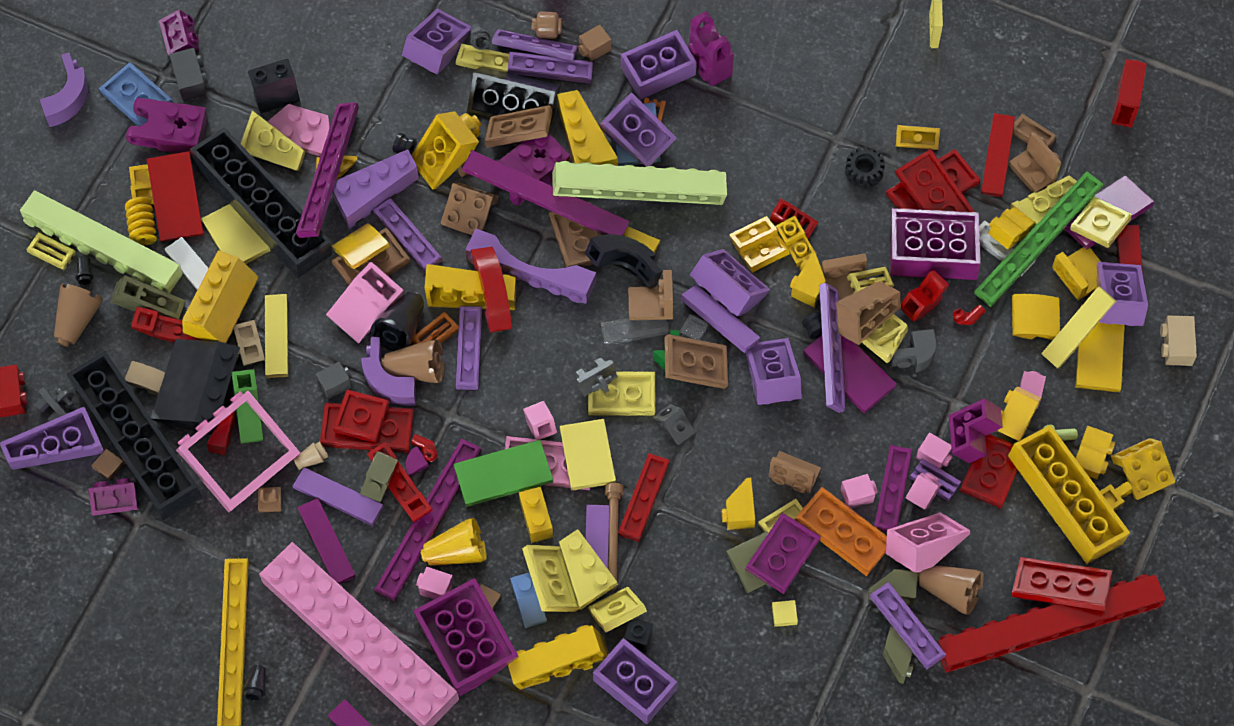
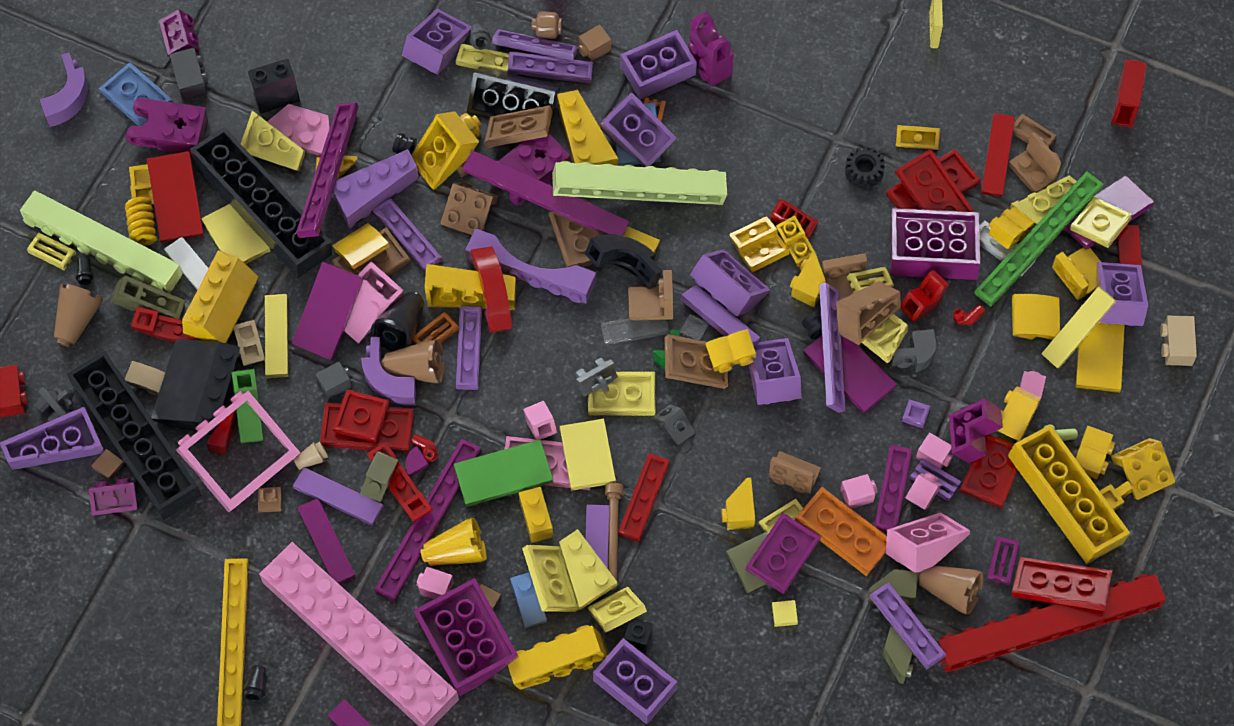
none -> magenta tile [291,262,364,360]
none -> yellow brick [705,329,757,373]
none -> medium lavender tile [902,399,930,428]
none -> magenta tile [987,536,1020,586]

